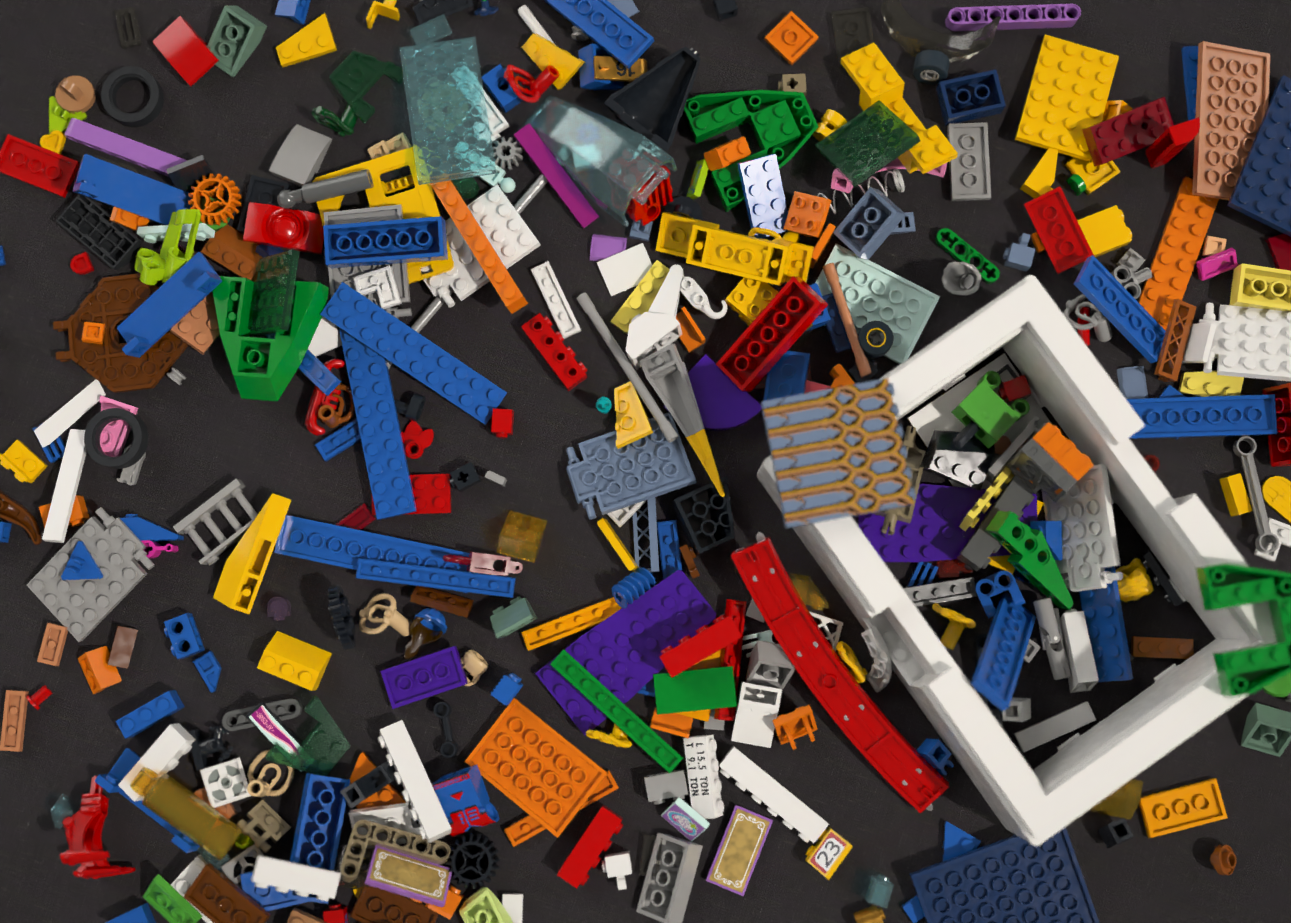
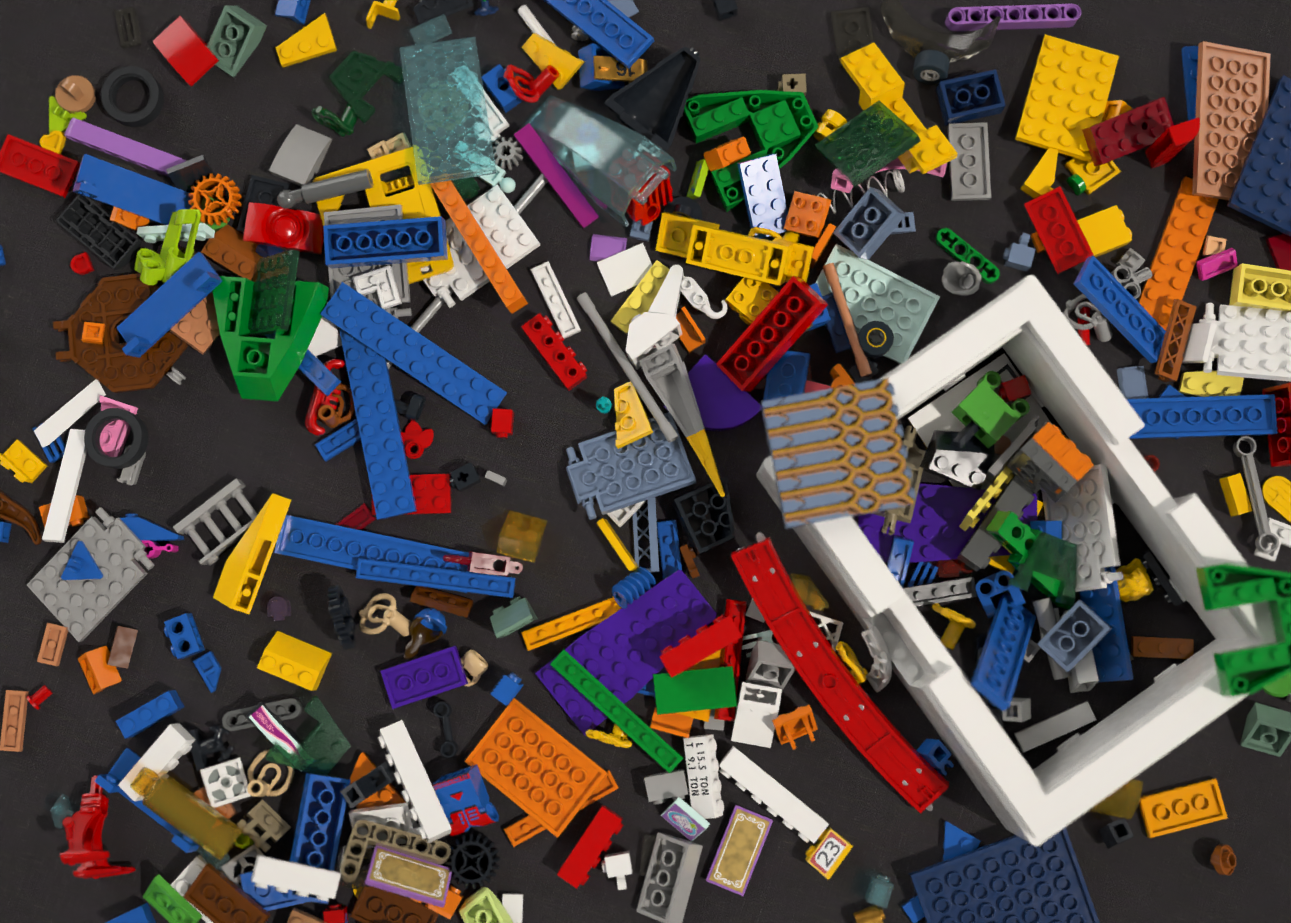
orange plate [764,11,819,66] -> none
none -> blue tile [887,536,914,588]
none -> clear green wing [1008,532,1077,607]
none -> sand blue slope [1038,600,1112,672]

